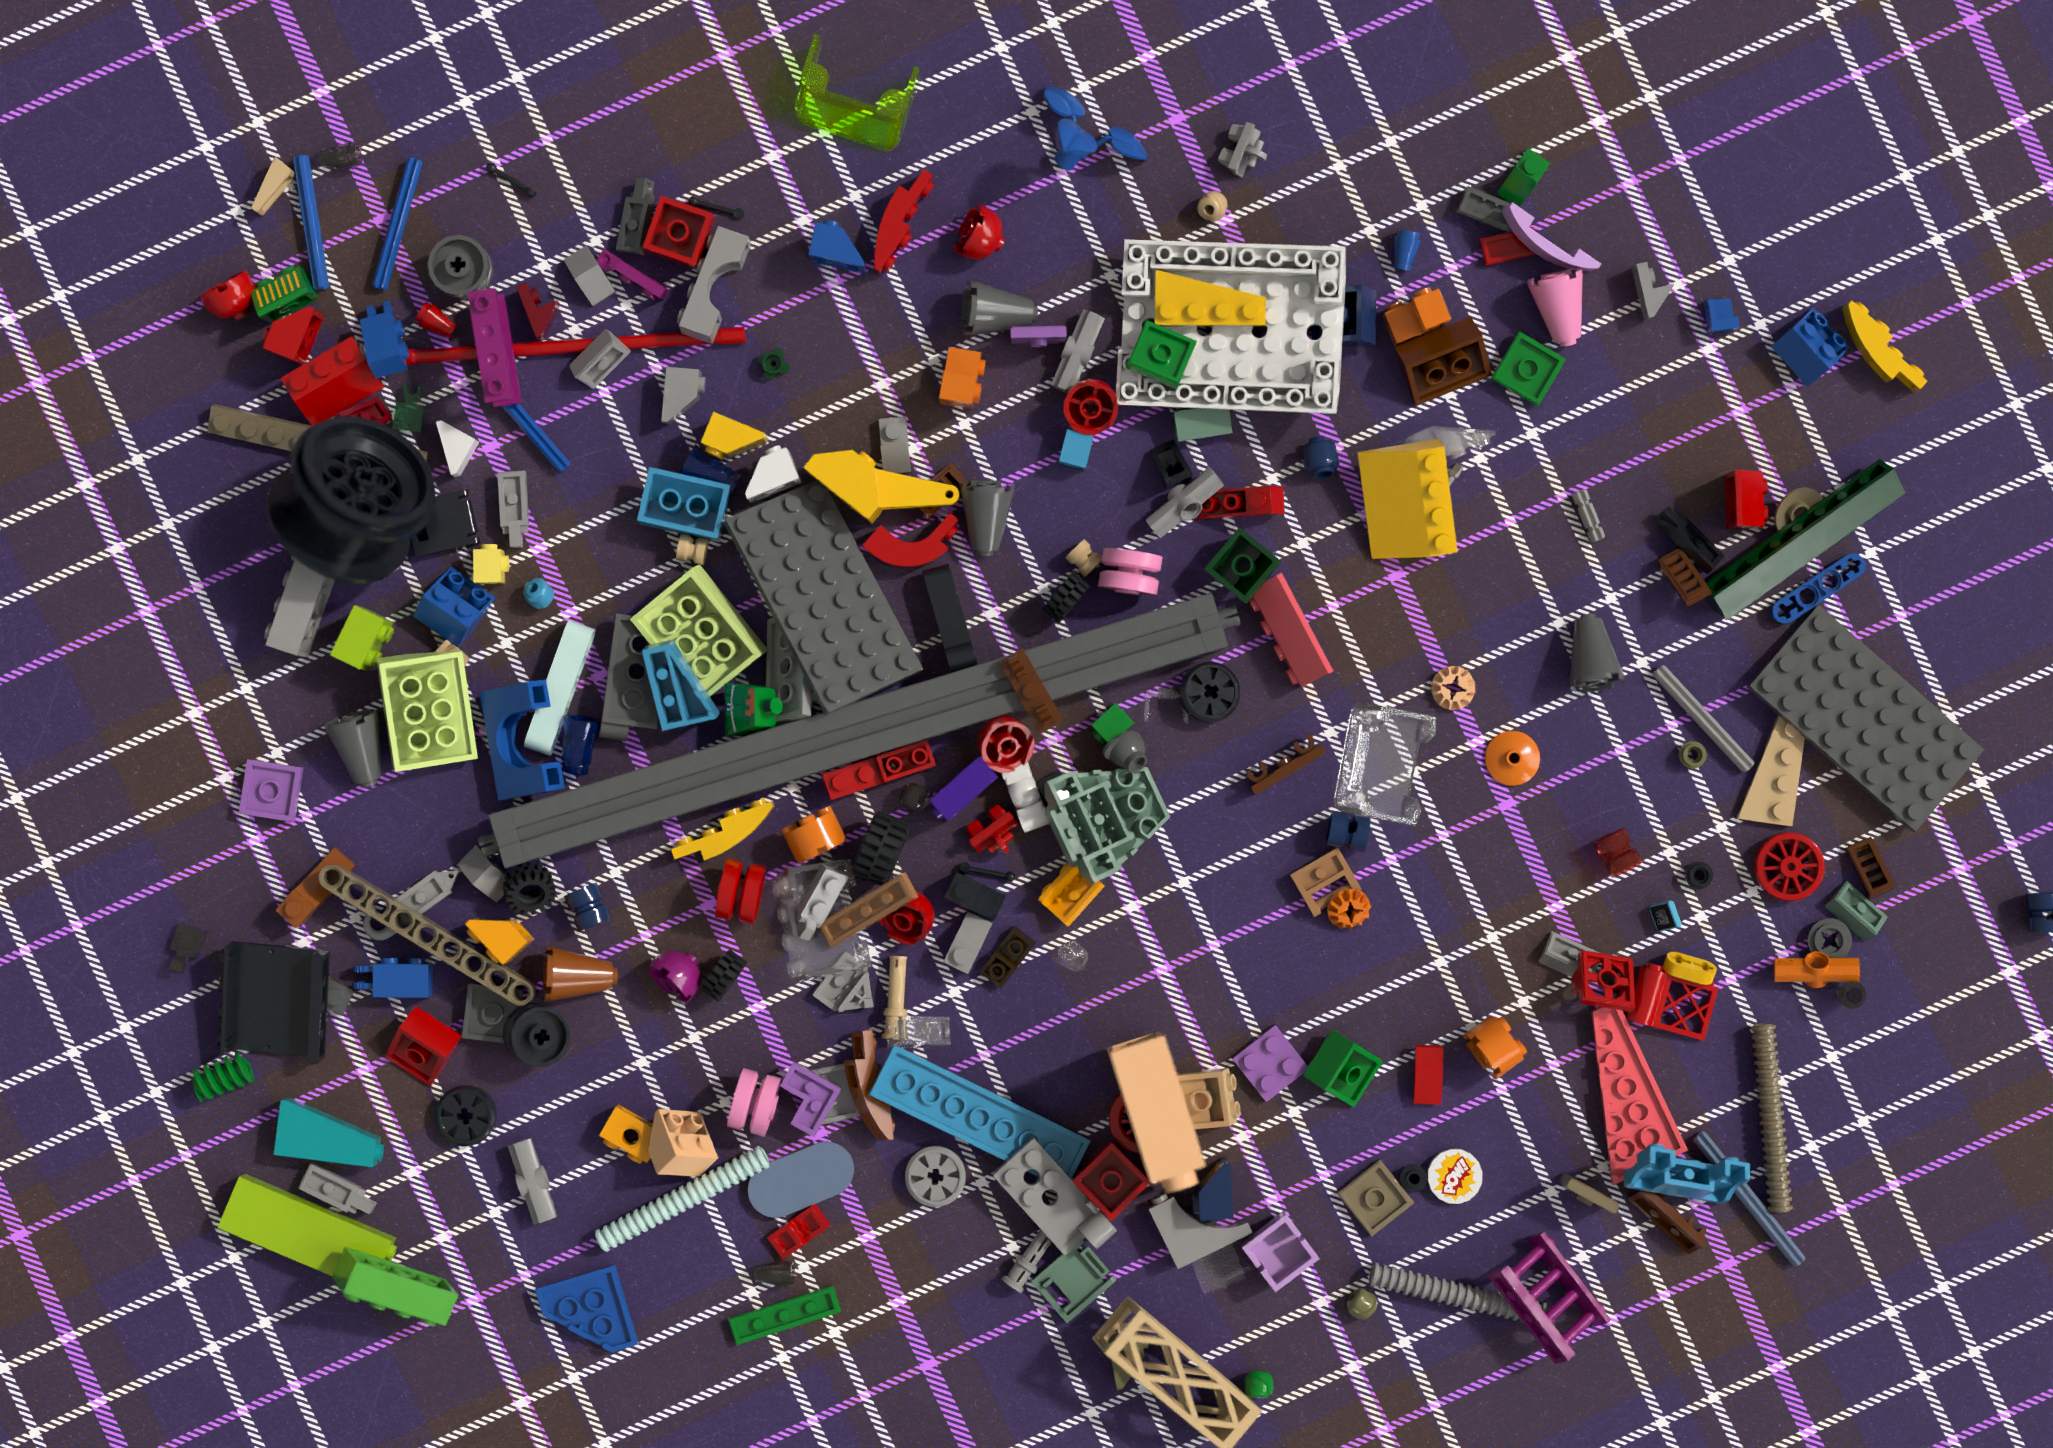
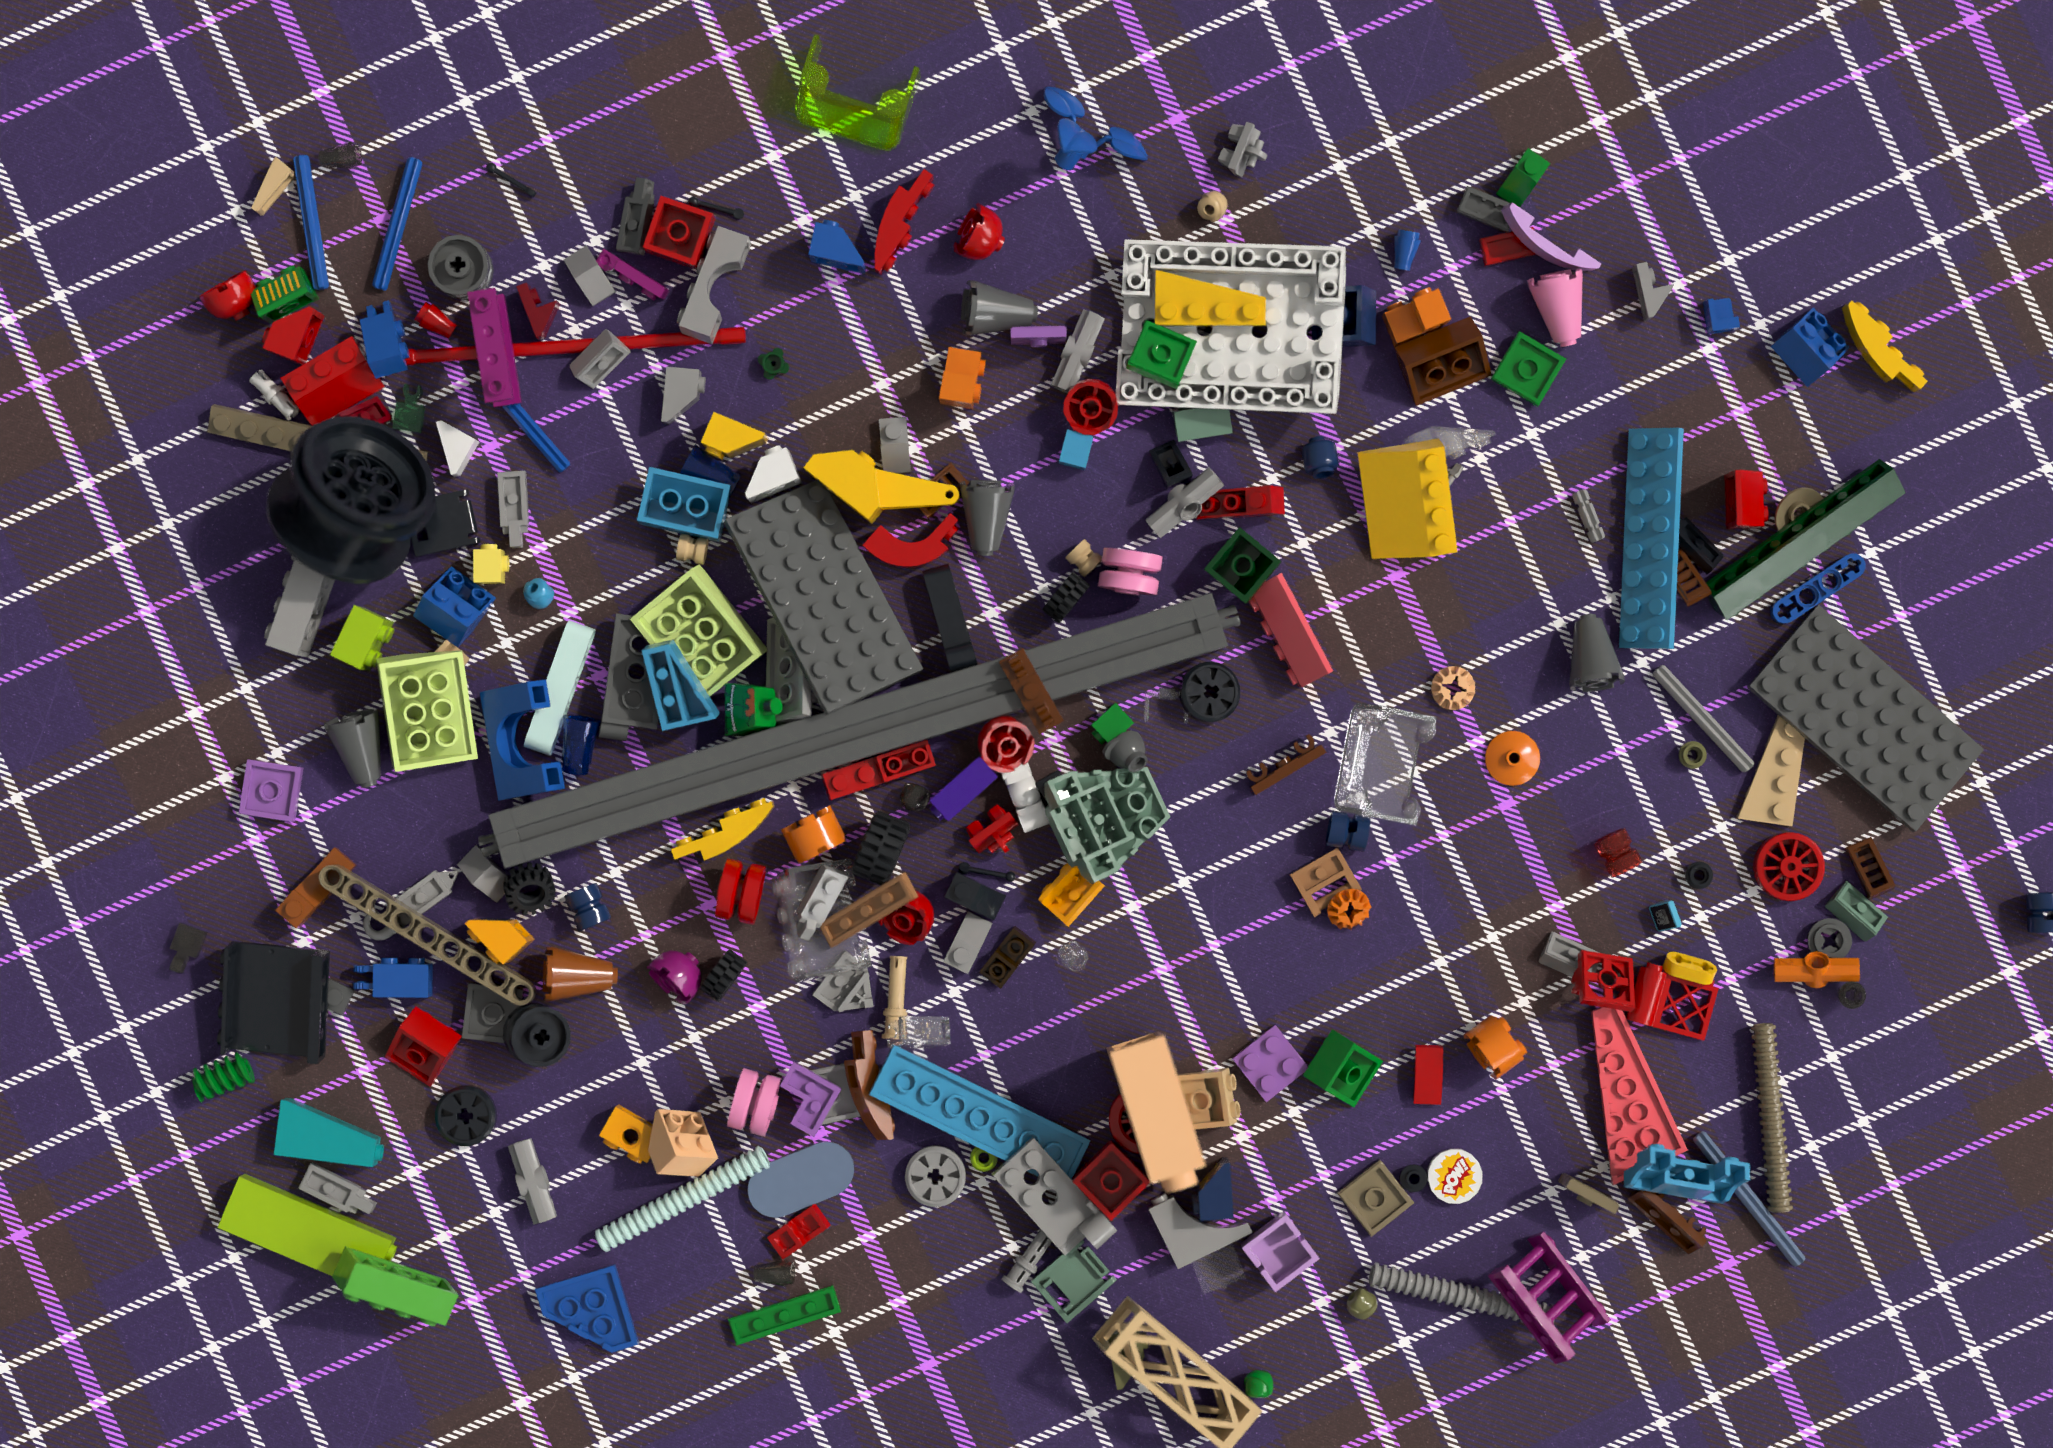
none -> white pin [249,369,300,420]
none -> lime plate [970,1147,998,1172]
none -> dark azure plate [1619,428,1684,649]

